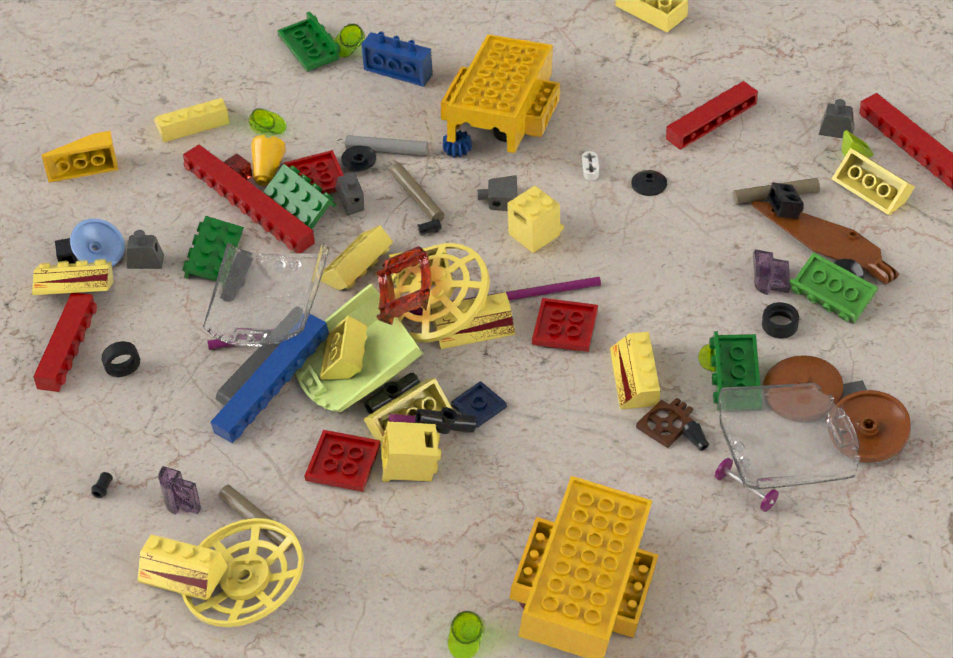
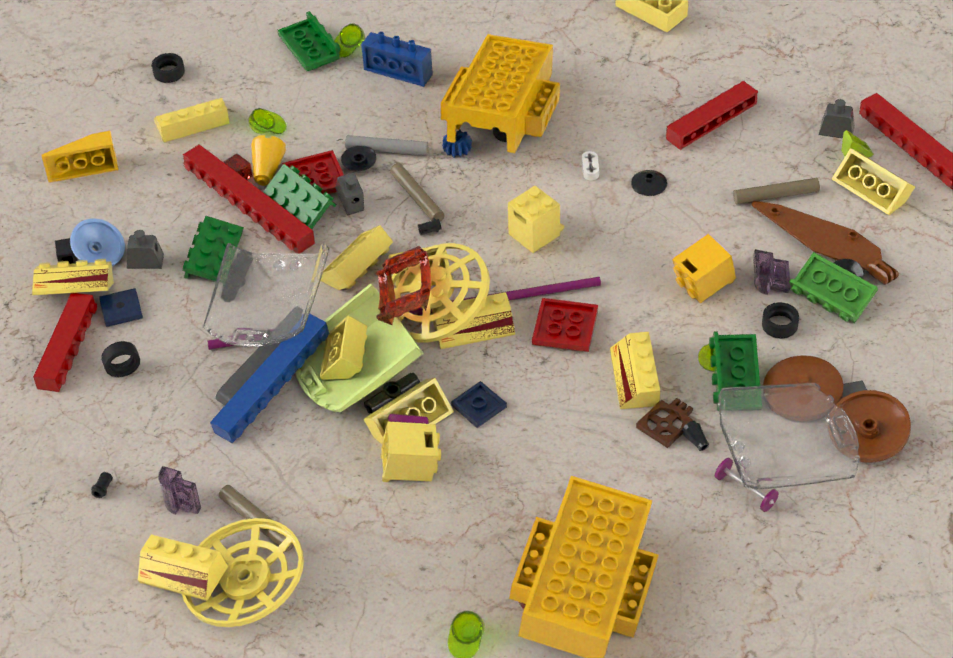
red plate [304,430,381,492] -> none
black piece [415,407,477,434] -> none
dark grey torso [478,175,517,211] -> none
black brick [767,182,804,219] -> none
none -> dark blue tile [99,288,143,327]
none -> black tyre [151,53,185,83]
none -> yellow container [672,234,736,303]

